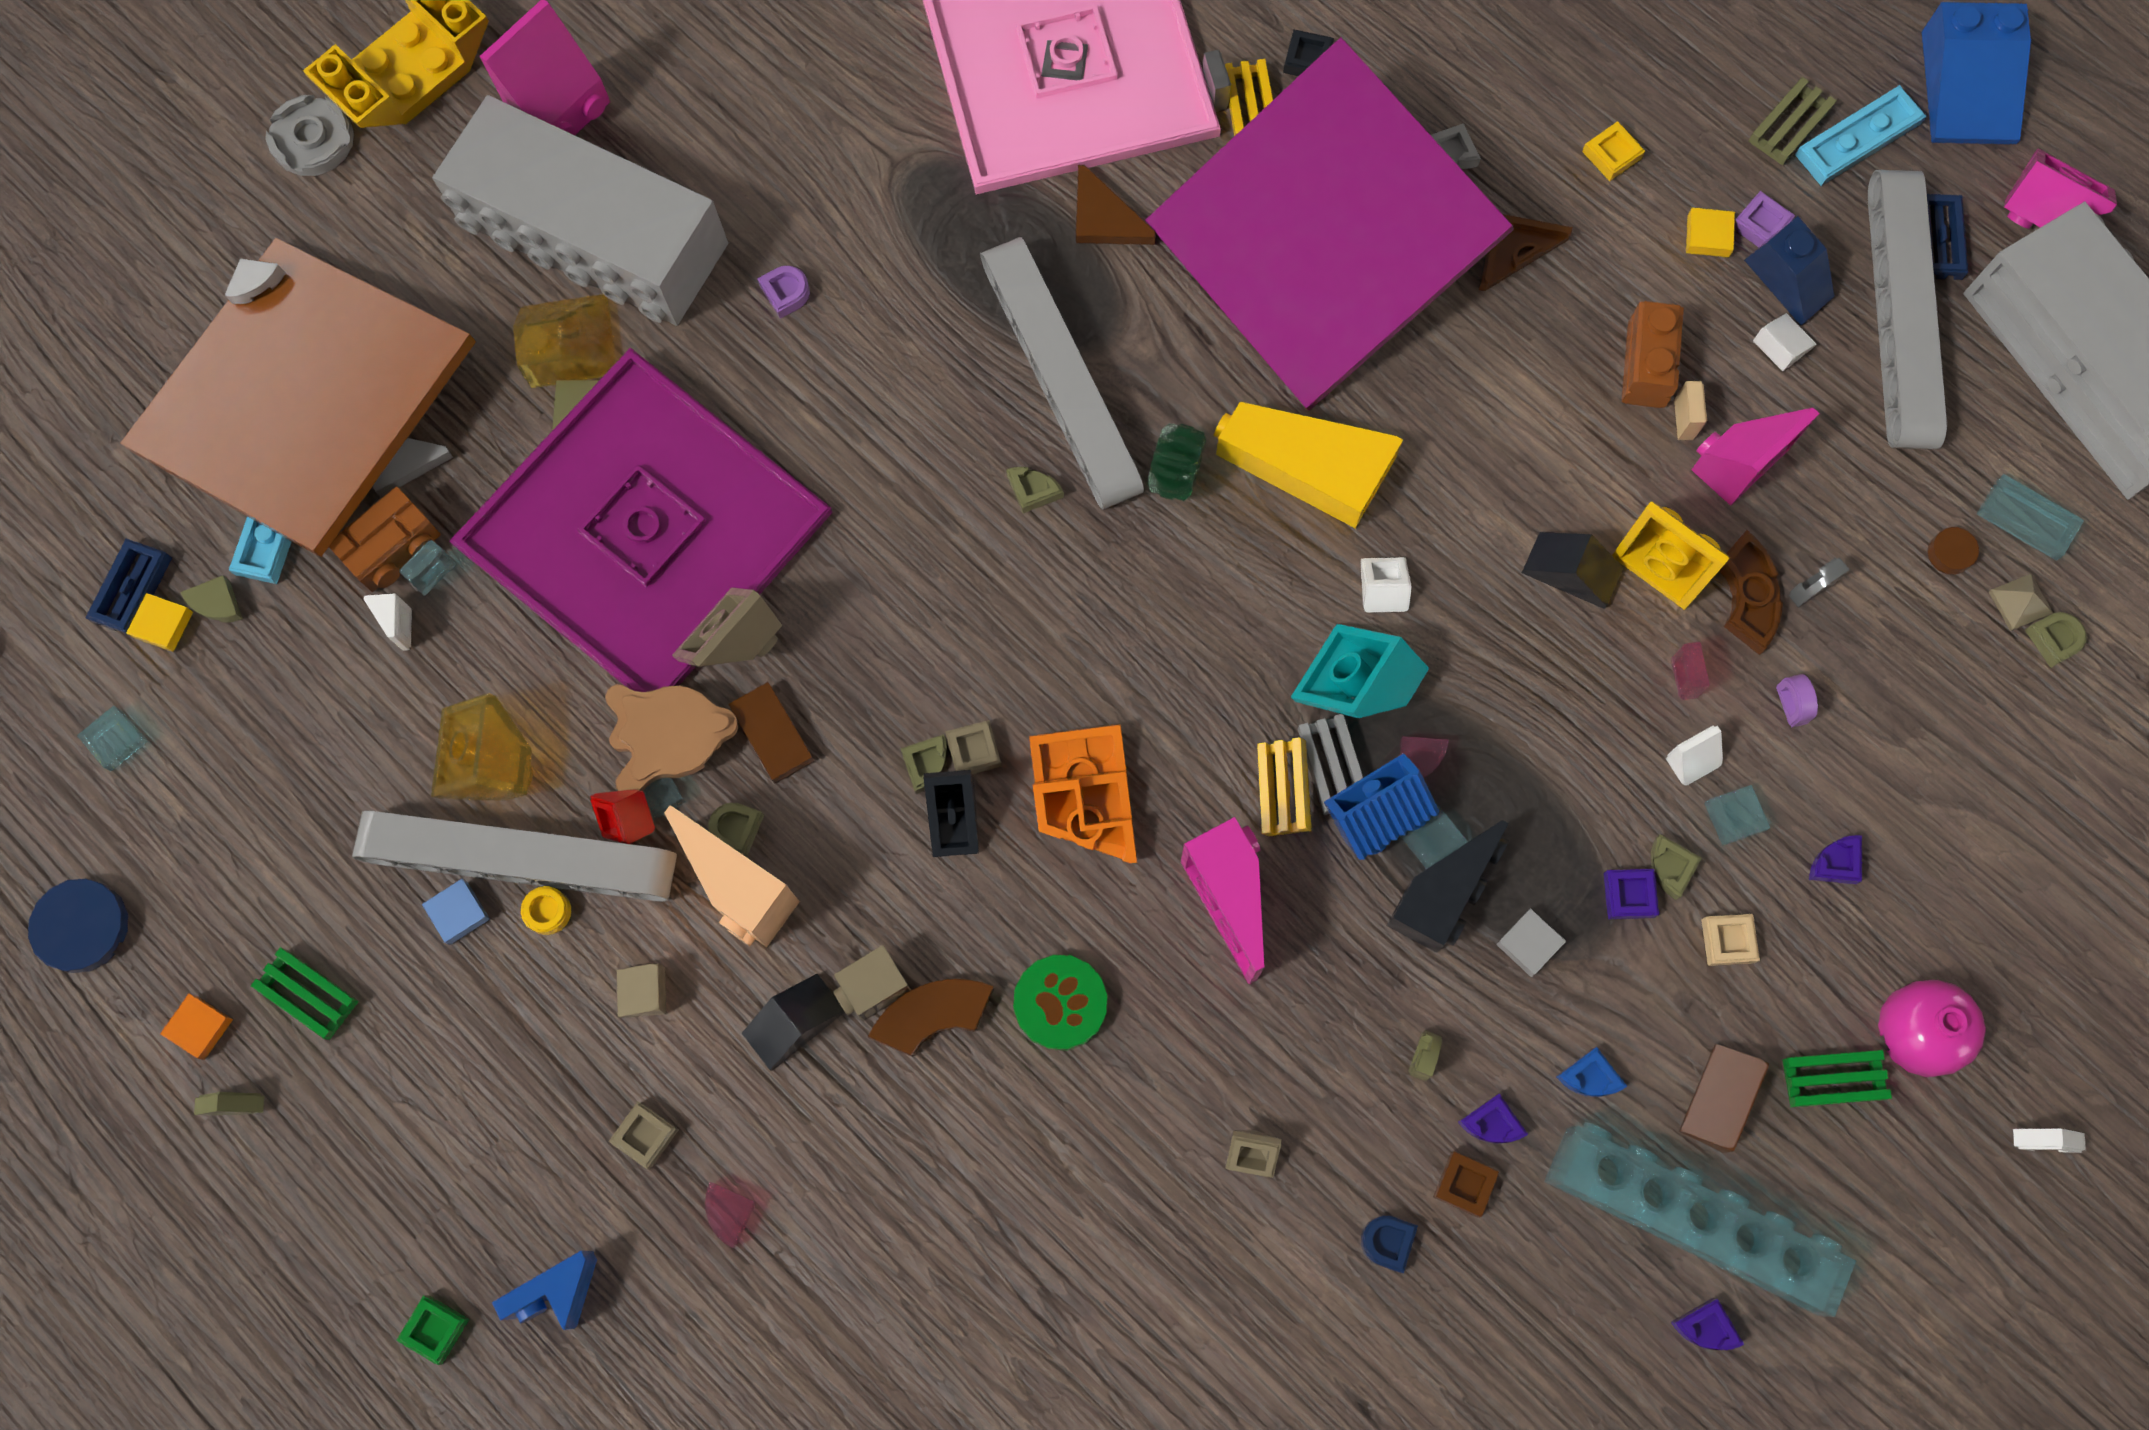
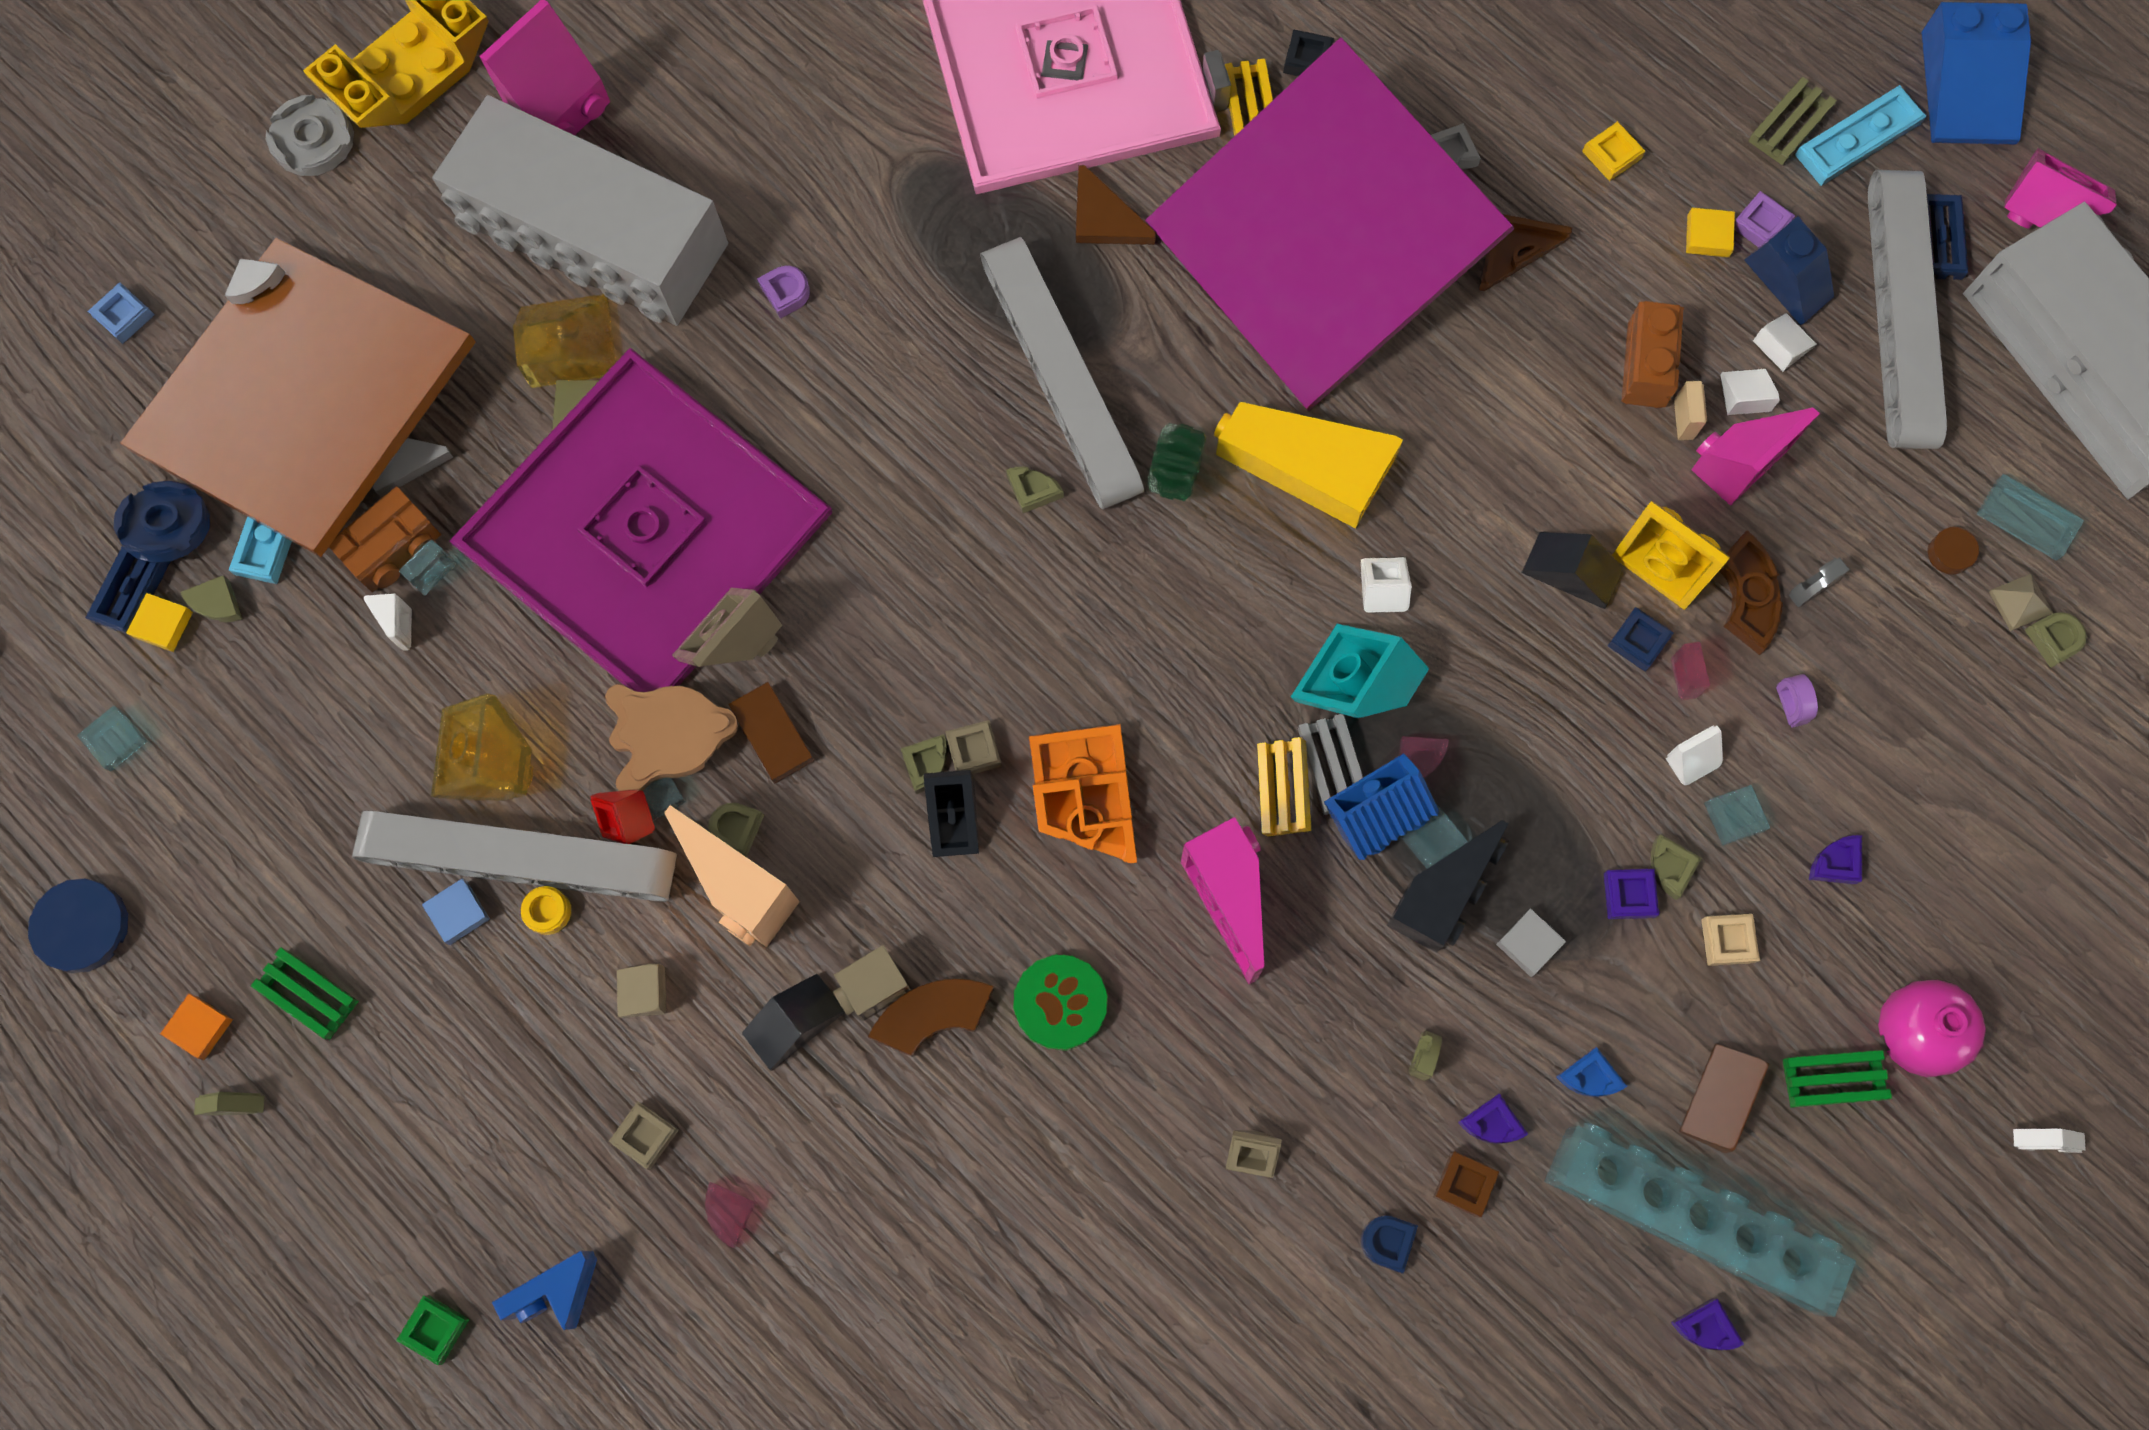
none -> medium blue tile [87,282,155,344]
none -> dark blue tile [113,481,210,563]
none -> dark blue tile [1608,607,1674,672]
none -> white slope [1720,369,1780,415]

